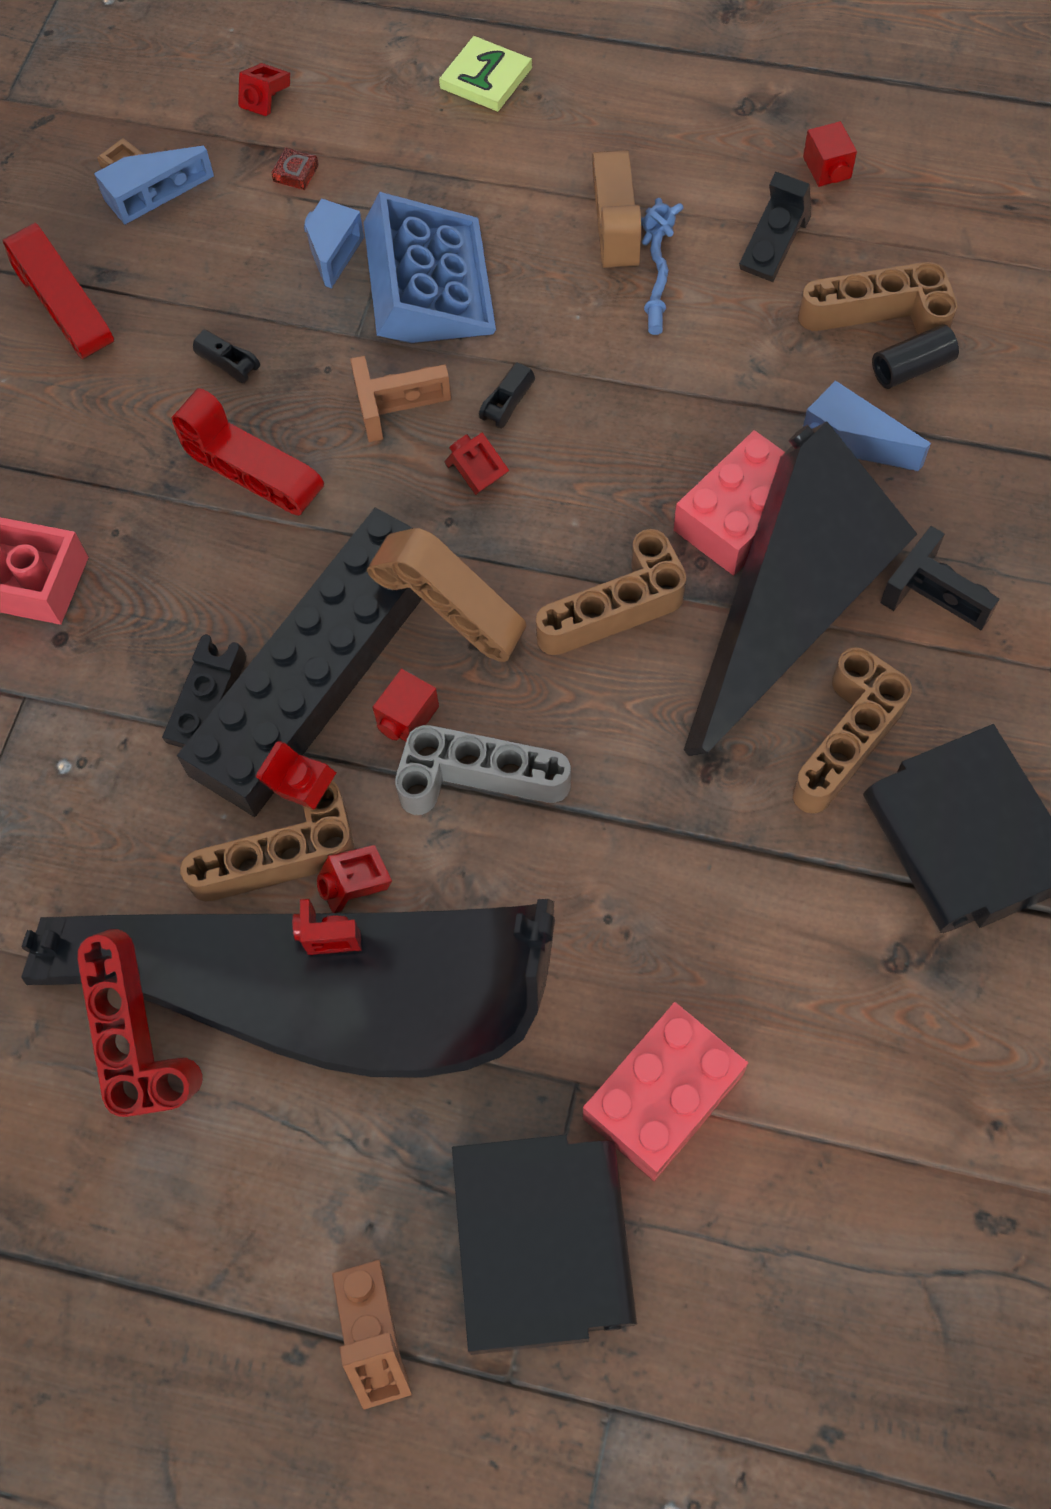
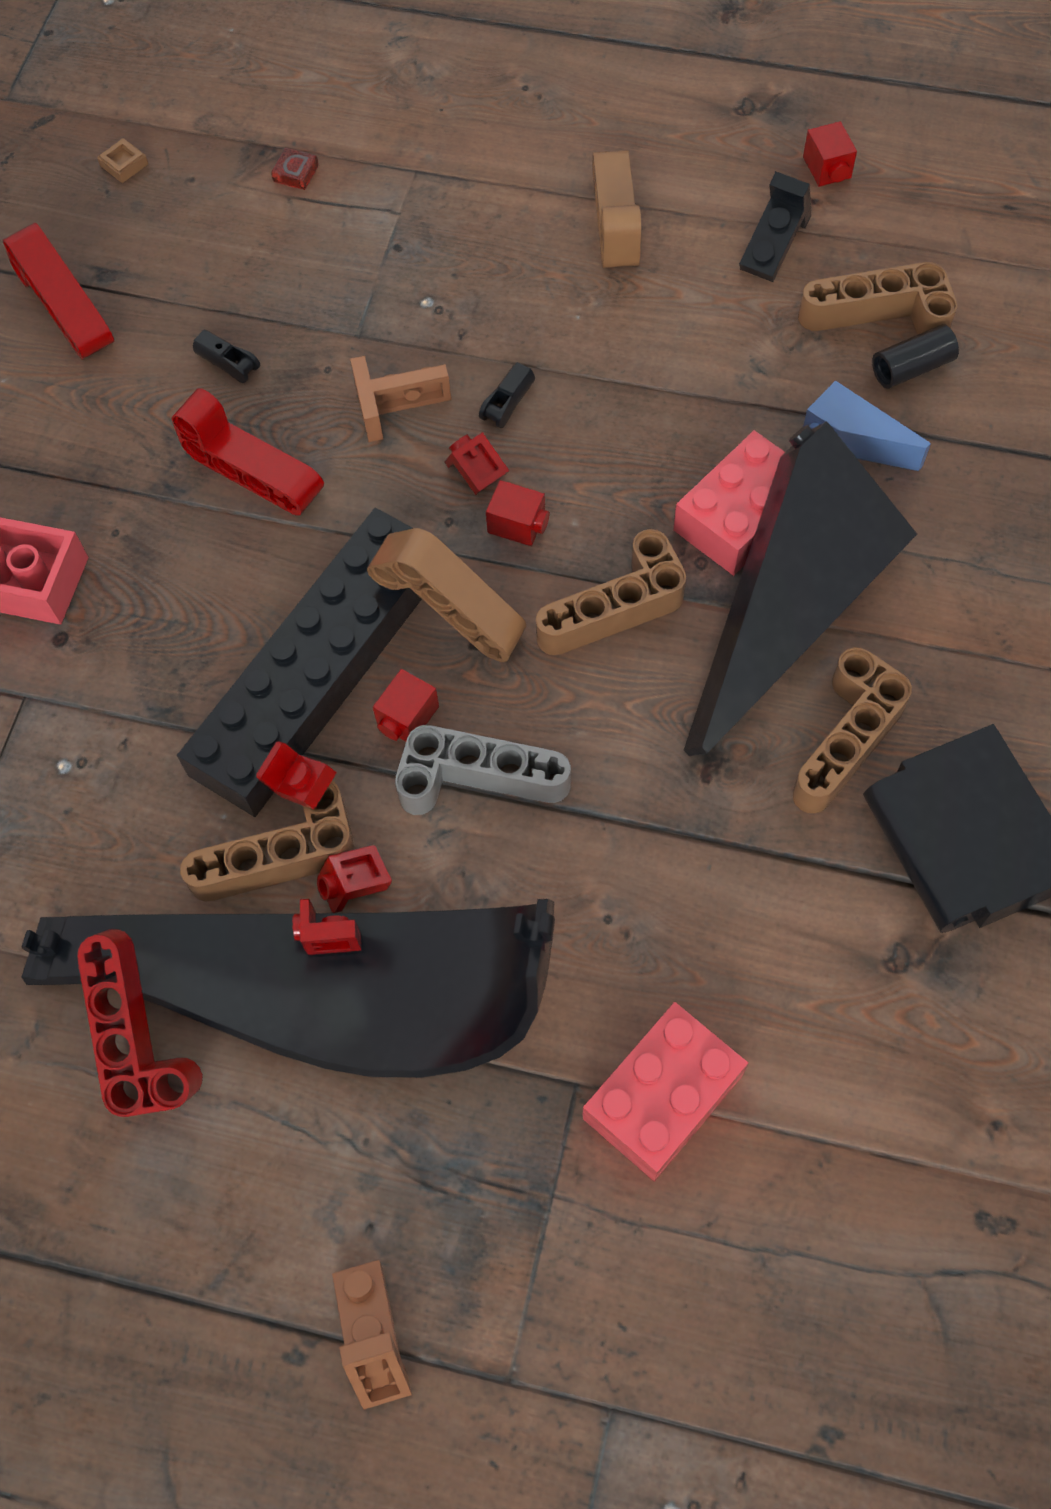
medium blue slope [94,146,214,225] -> none
black plate [162,634,246,748] -> none
red bracket [238,63,290,116] -> none
medium blue slope [304,199,364,288] -> none
medium blue slope [363,192,496,343] -> none
yellowish green tile [439,36,532,112] -> none
black piece [452,1134,637,1355] -> none
medium blue piece [641,198,684,335] -> none
black bracket [880,526,1000,630] -> none
none -> red brick [486,480,550,547]

